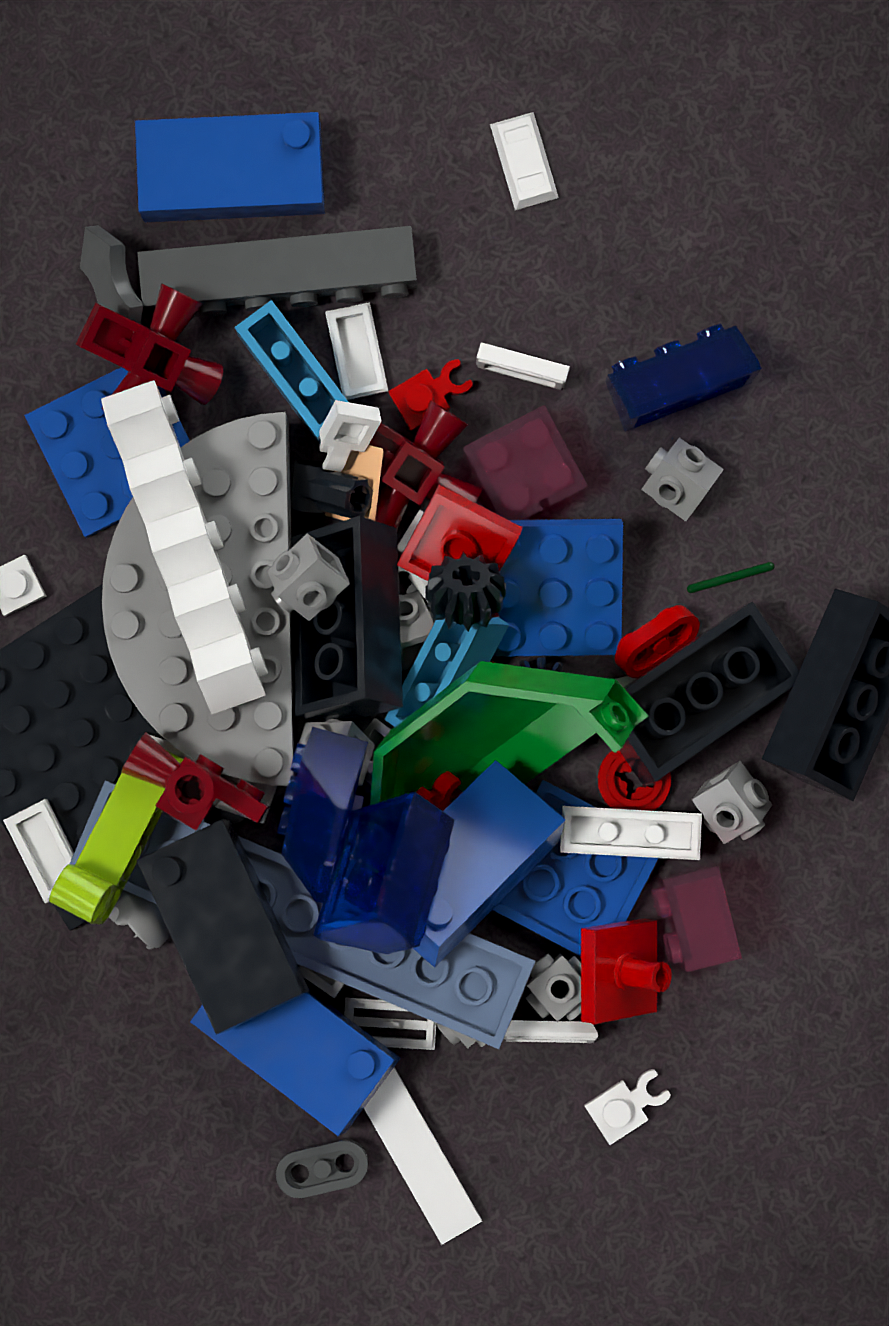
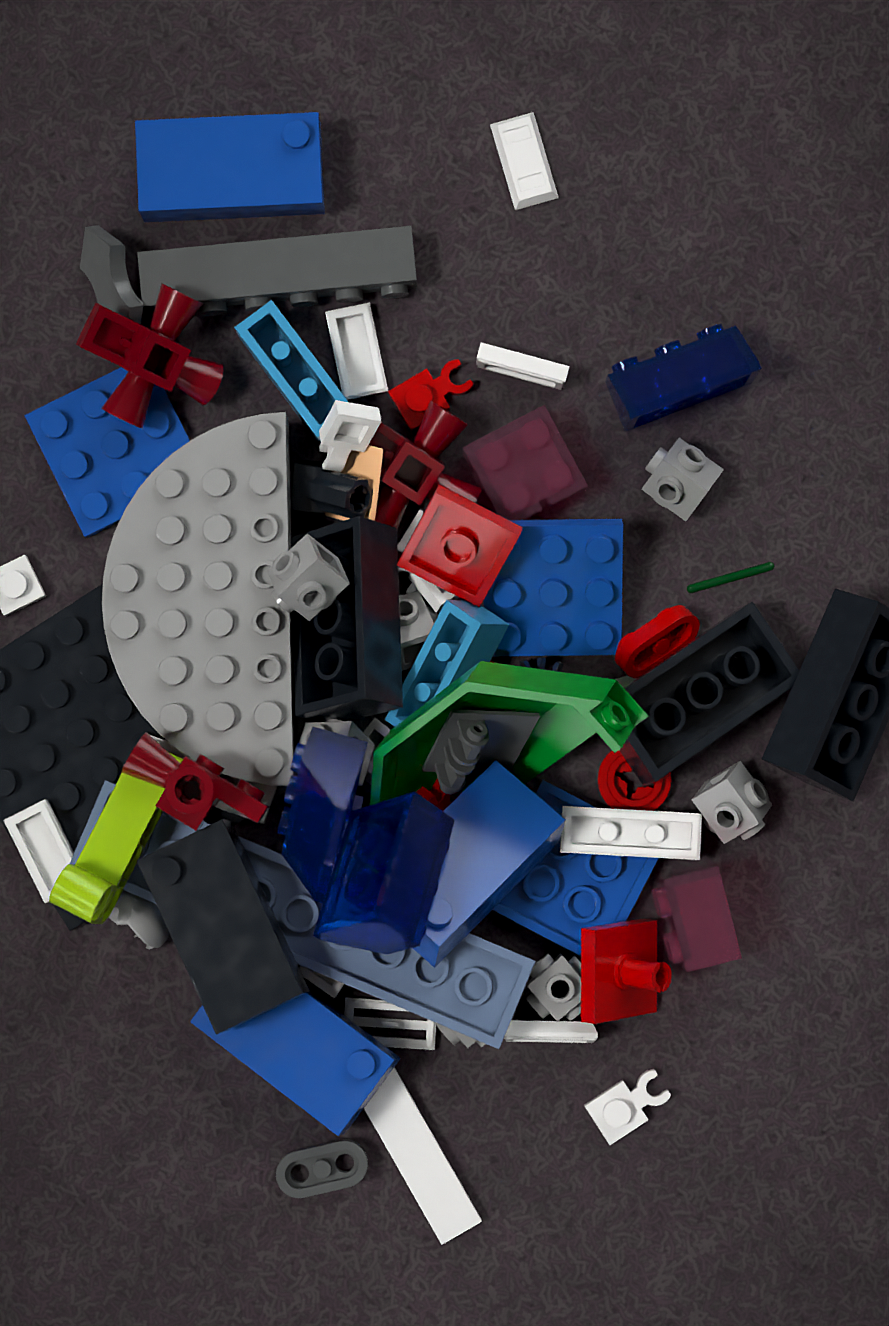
white brick [101,380,268,714] -> none
black gear [425,551,506,632] -> none
none -> dark grey hinge [422,709,540,795]

